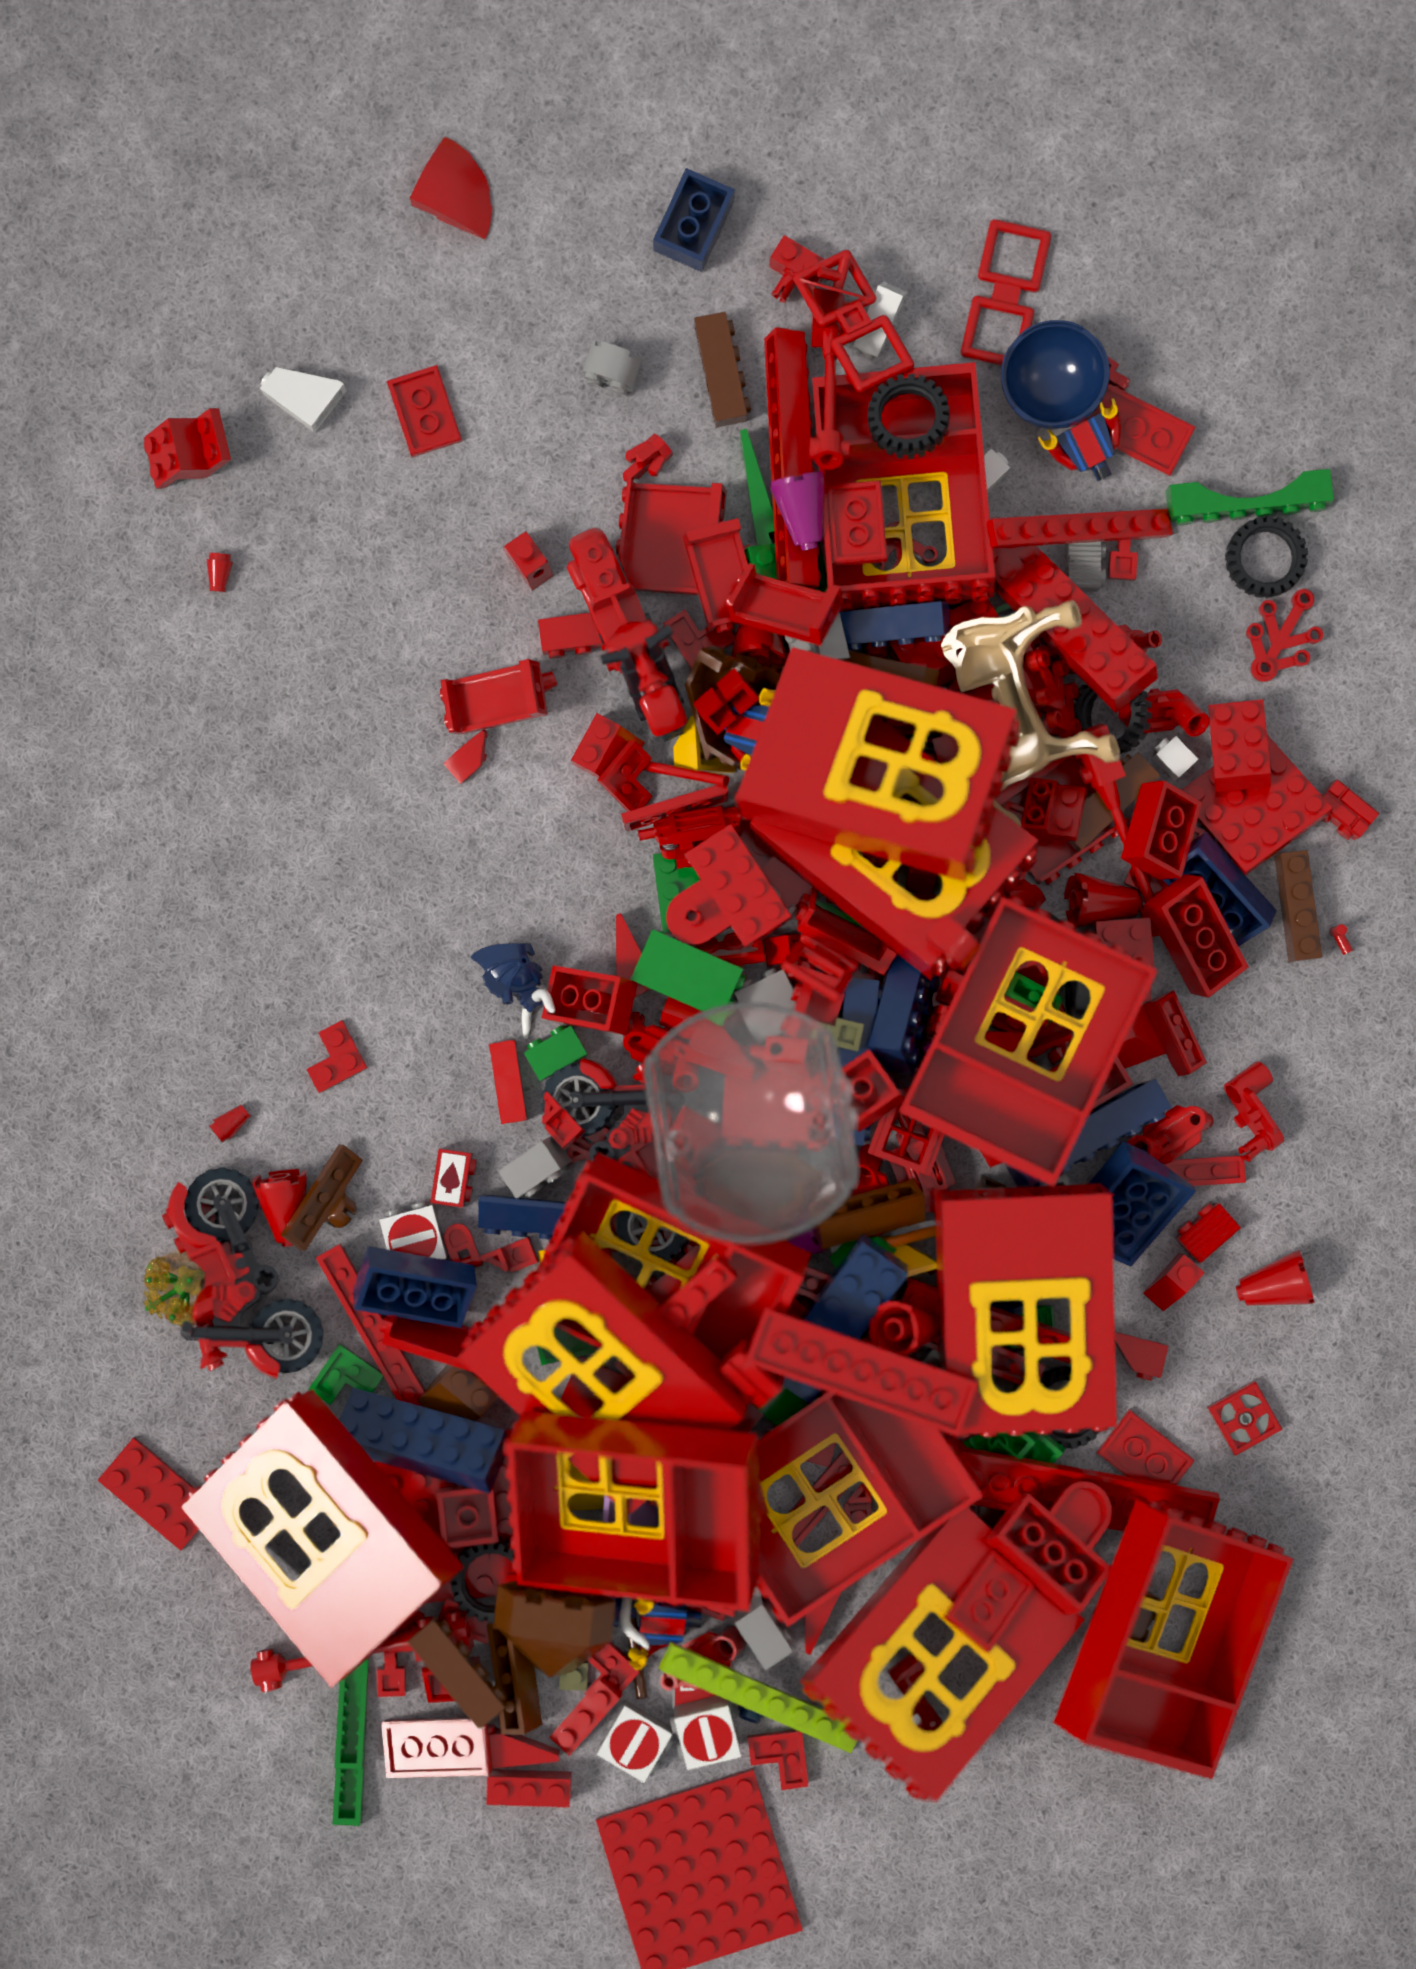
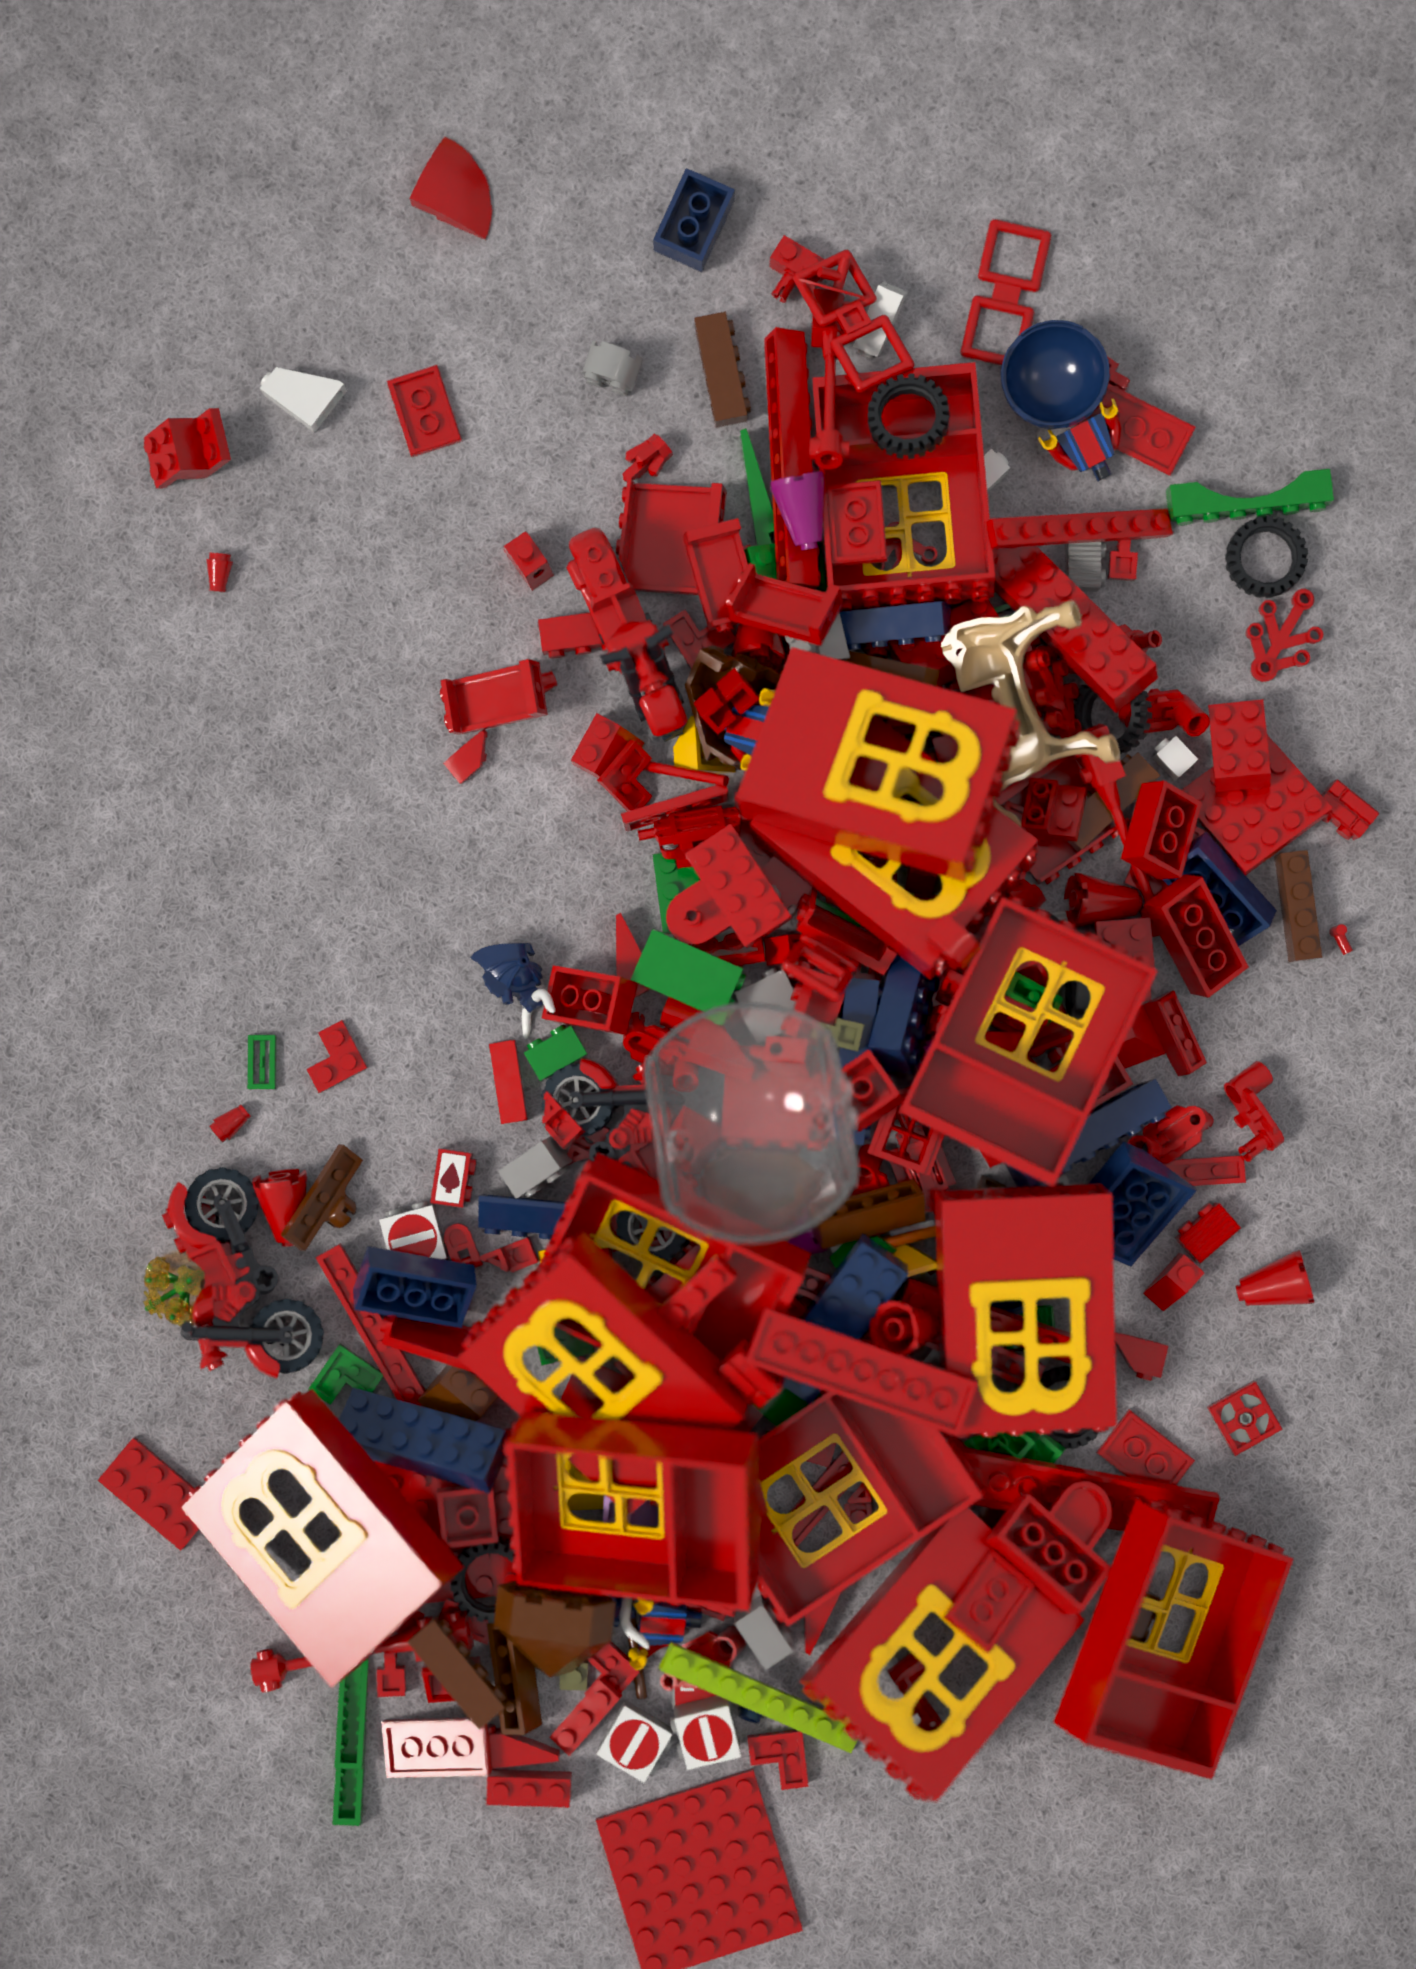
none -> green tile [247,1035,276,1089]

